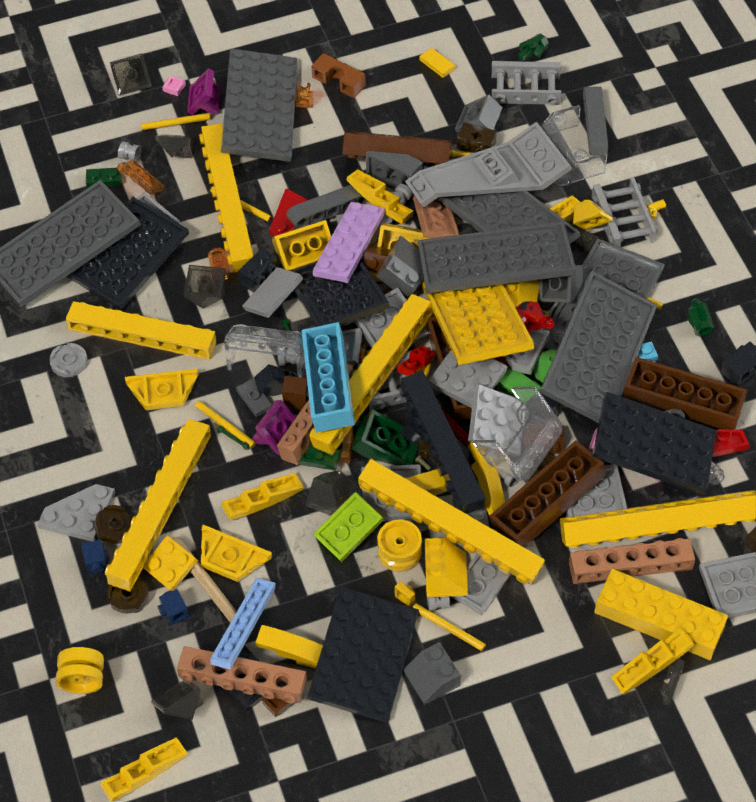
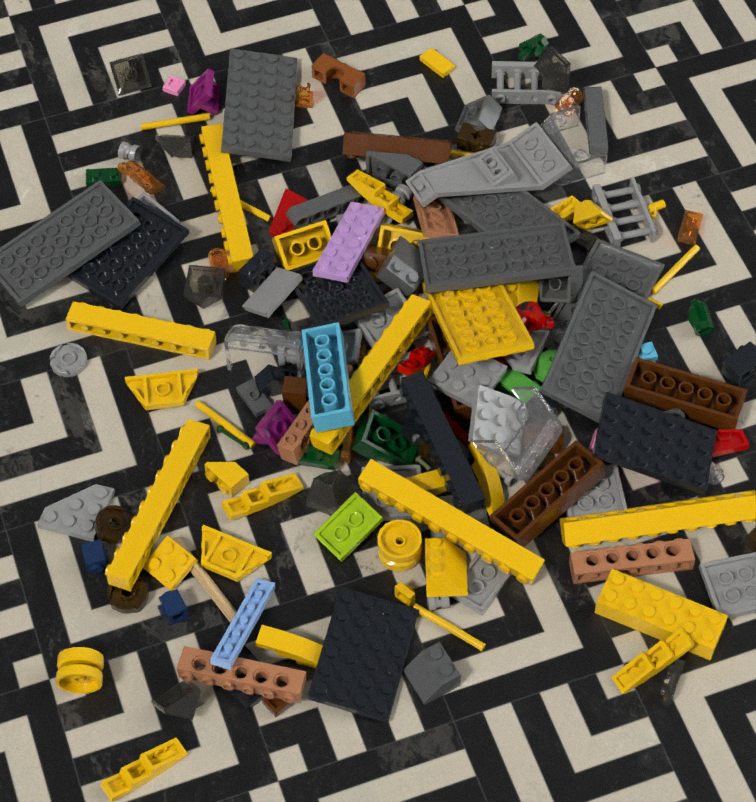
none -> yellow slope [204,462,250,498]
none -> clear smoke slope [534,46,571,93]
none -> clear orange plate [555,87,583,116]
none -> yellow bar [651,245,700,294]
none -> clear orange plate [677,210,703,245]

